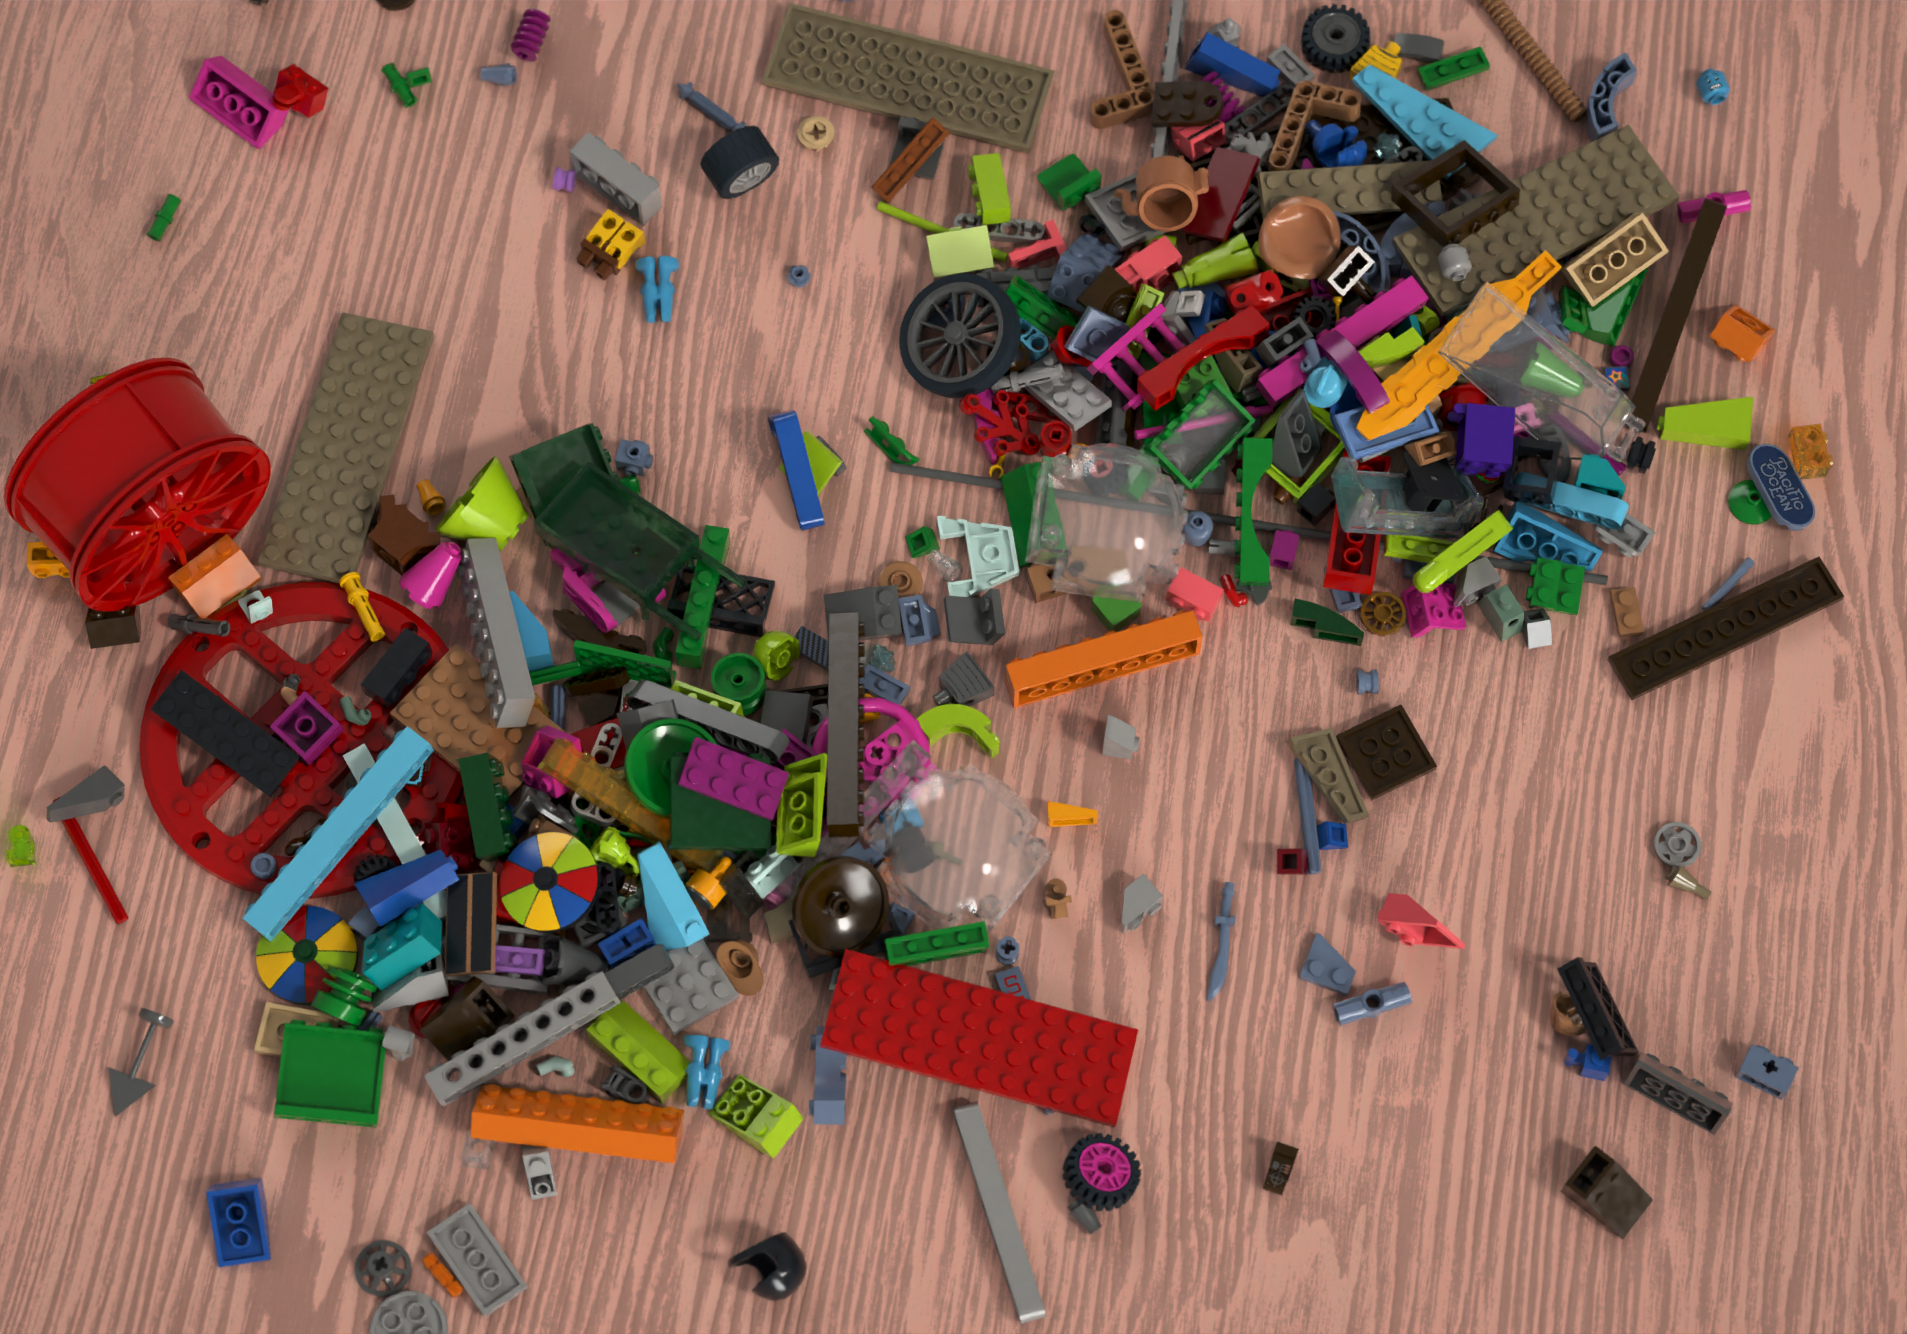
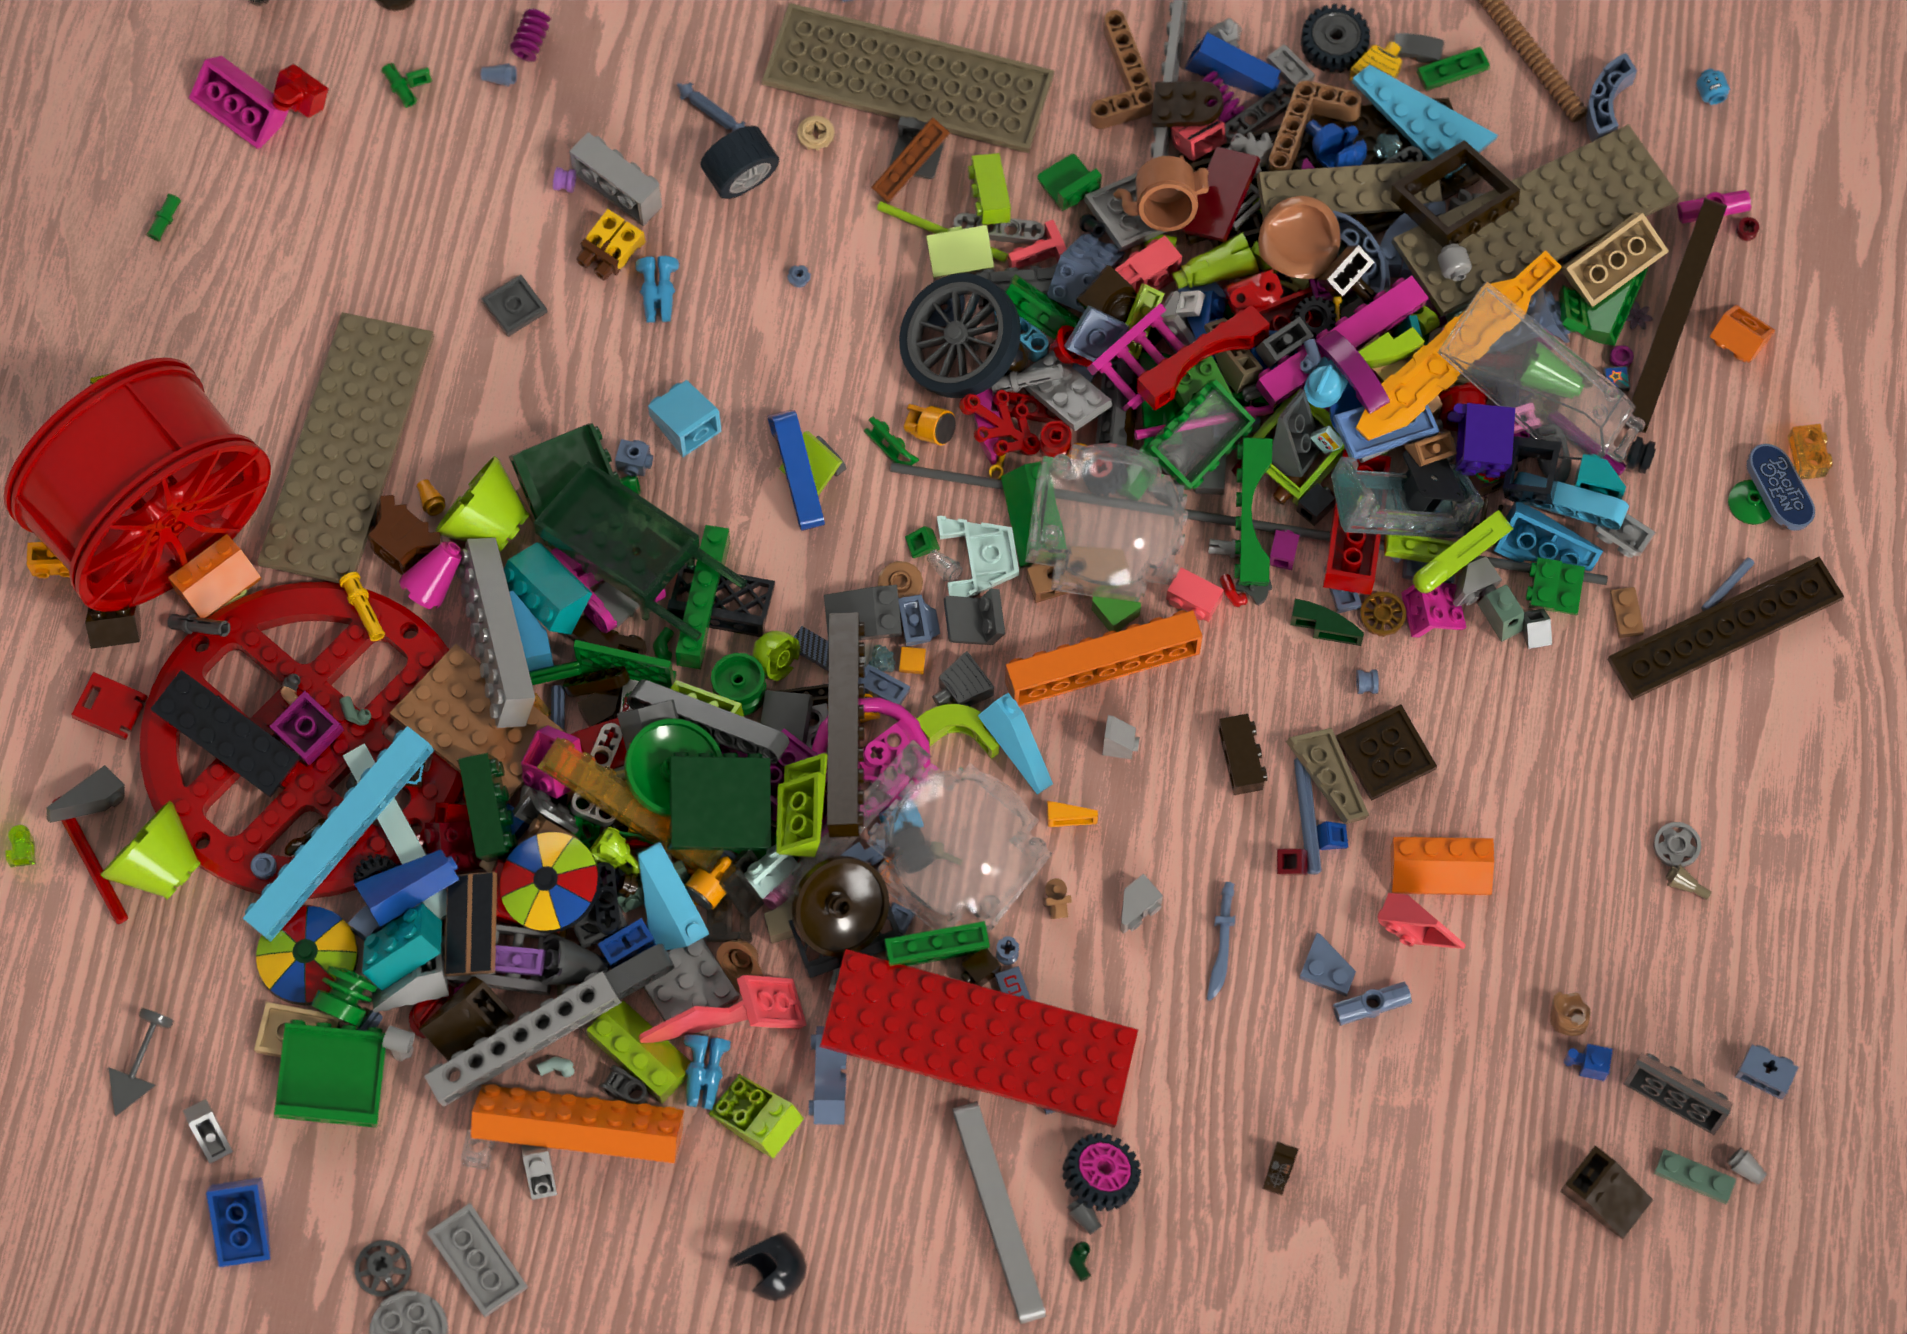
light aqua bracket [238,590,273,624] -> none
black brick [360,628,433,709] -> none
orange axle [422,1253,463,1298] -> none
magenta plate [677,737,789,821] -> none
sand blue head [1181,511,1213,546] -> none
black fence [1557,957,1639,1060] -> none
lime slope [1657,397,1753,450] -> none
none -> red container [71,672,148,740]
none -> lime cone [100,801,201,900]
none -> light grey slope [183,1099,233,1164]
none -> dark grey tile [482,275,548,337]
none -> teal slope [504,542,592,635]
none -> coral piece [639,975,807,1043]
none -> medium azure slope [648,380,722,457]
none -> light orange tile [899,647,926,674]
none -> light orange piece [903,404,956,446]
none -> dark brown brick [960,948,1001,986]
none -> medium azure wedge [978,693,1053,795]
none -> dark green arm [1069,1241,1091,1282]
none -> dark brown brick [1218,714,1268,795]
none -> light aqua tile [1310,426,1343,454]
none -> orange slope [1390,837,1494,895]
none -> plant [1626,302,1653,329]
none -> sand green plate [1654,1149,1737,1204]
none -> light grey cone [1728,1148,1767,1185]
none -> dark red bush [1736,217,1759,241]

